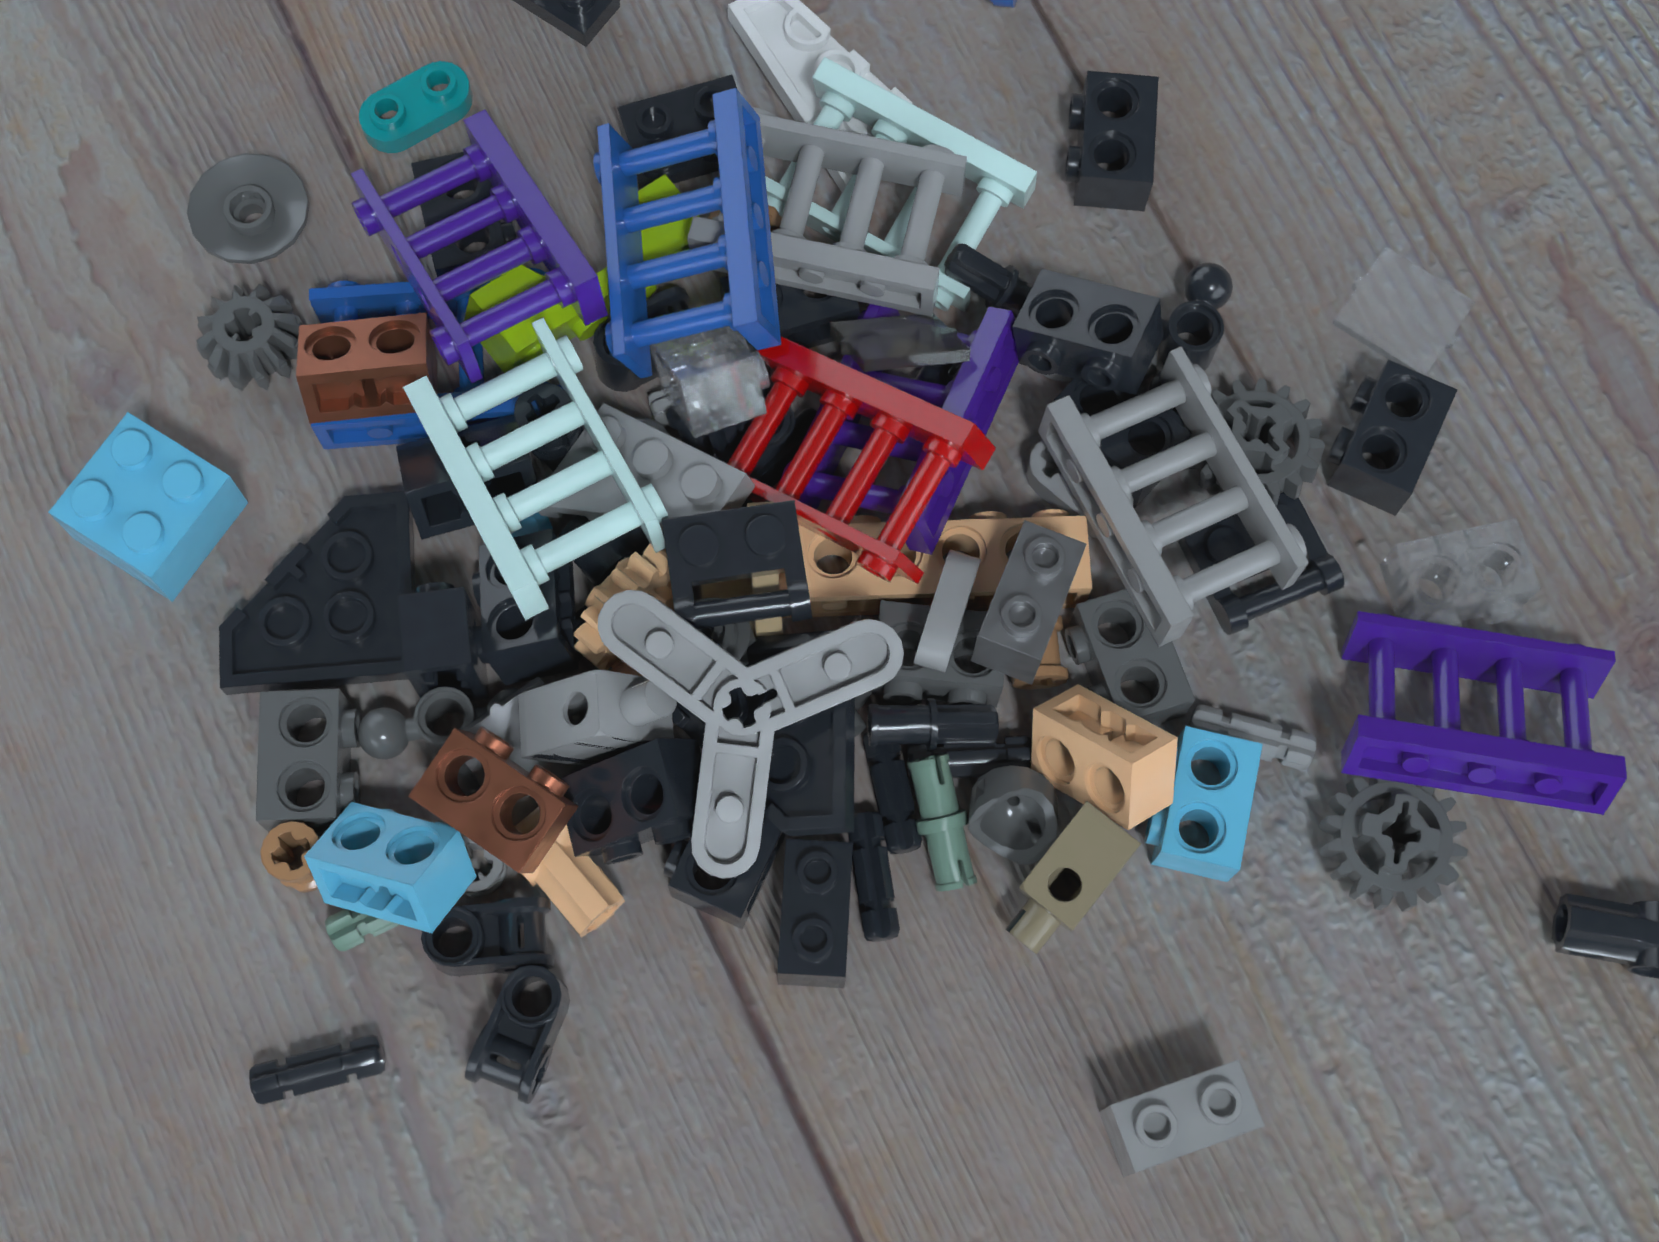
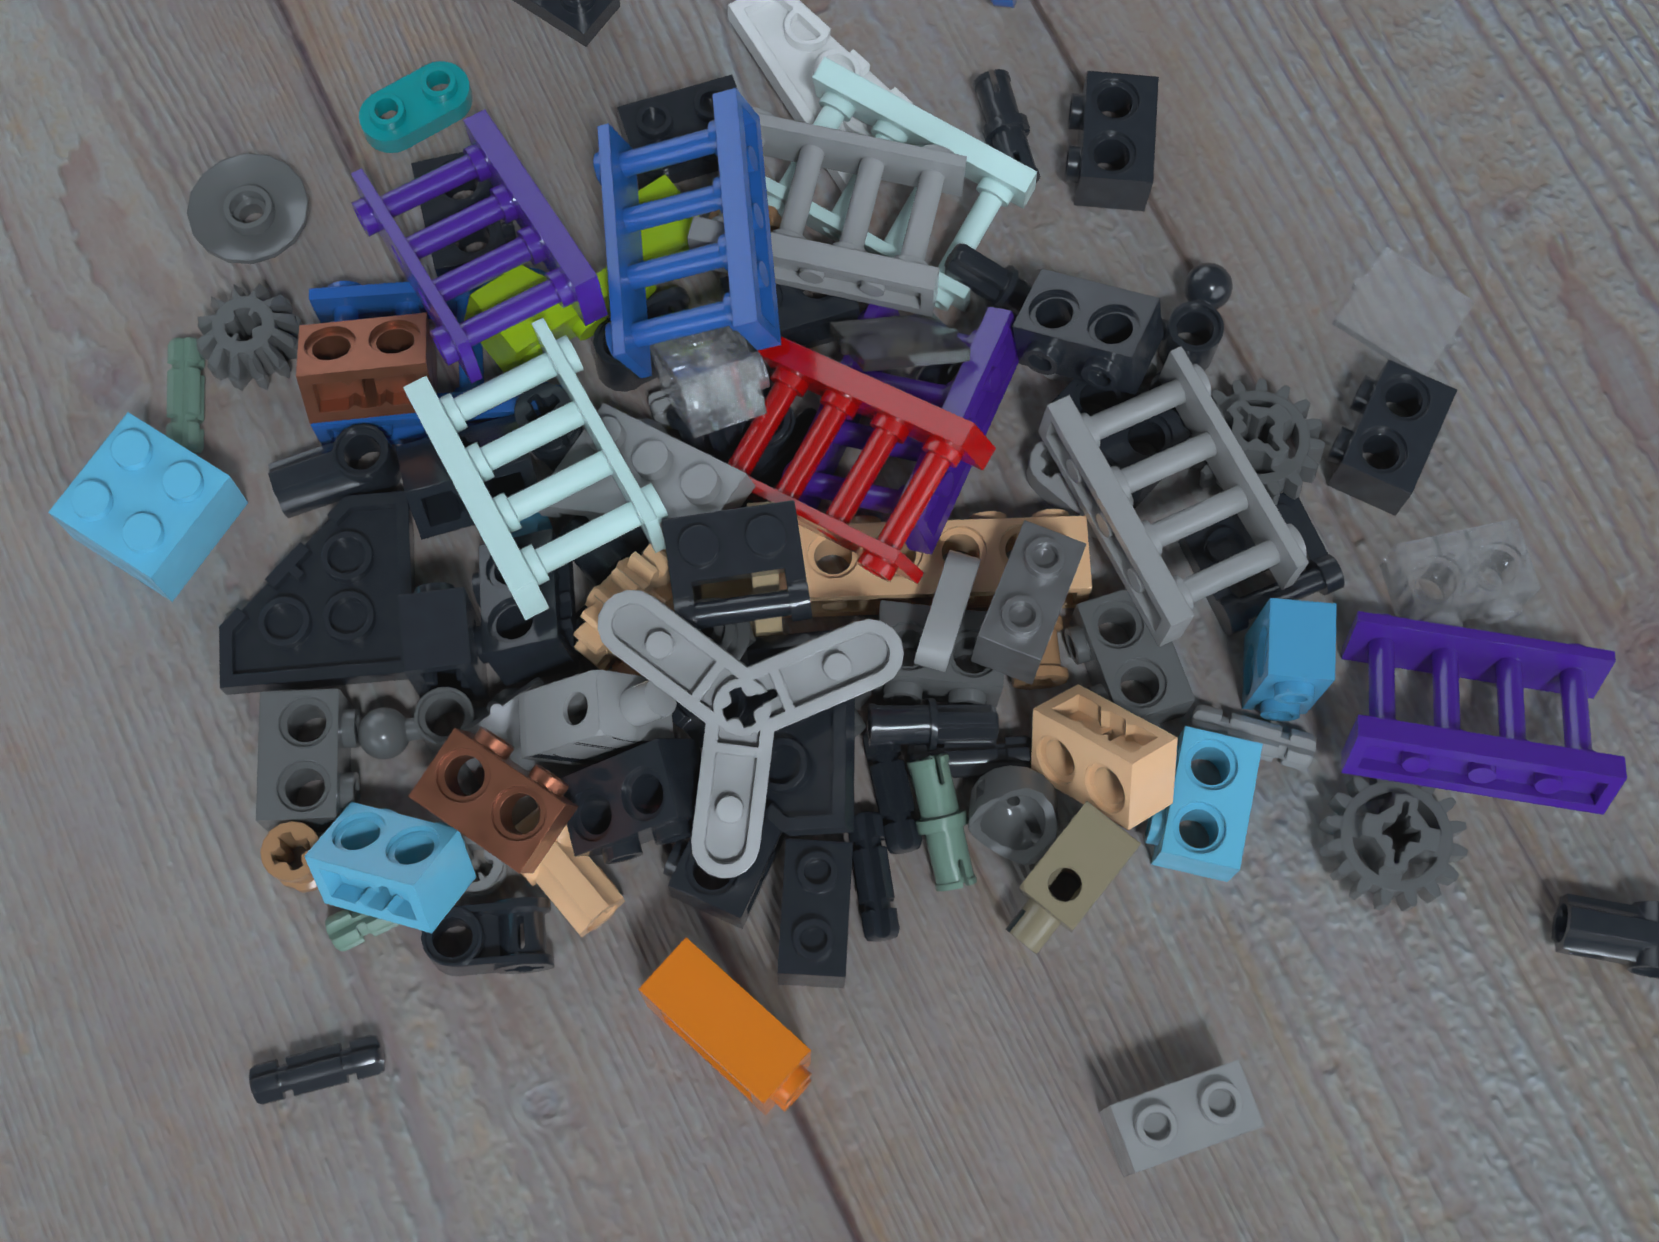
black piece [465,965,570,1104] -> none
none -> sand green axle [166,337,205,455]
none -> black piece [268,423,401,519]
none -> orange window [638,937,812,1116]
none -> black pin [973,69,1040,183]
none -> dark azure brick [1242,598,1336,721]

